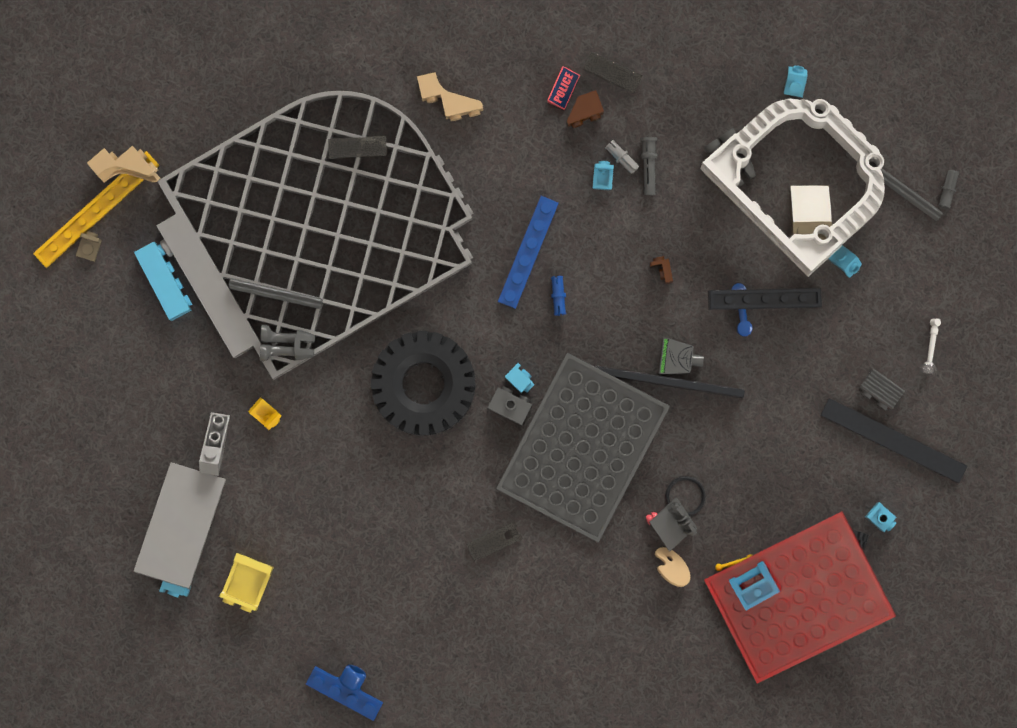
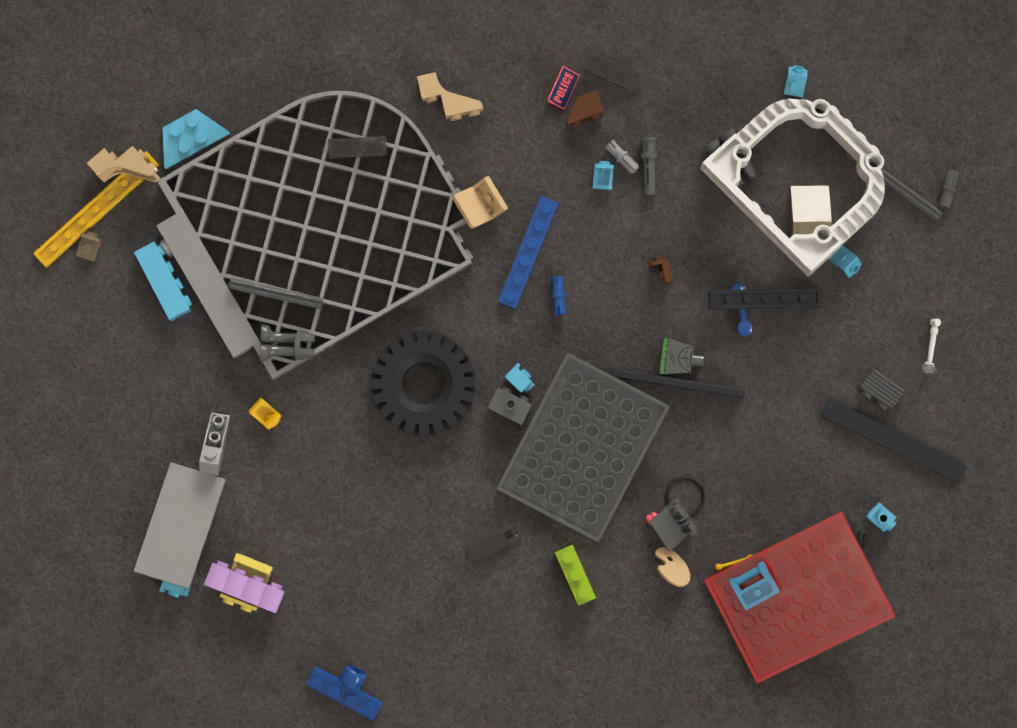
none -> medium azure wing [163,109,230,170]
none -> lavender brick [204,561,285,613]
none -> tan bracket [453,176,508,228]
none -> lime arch [555,545,596,606]

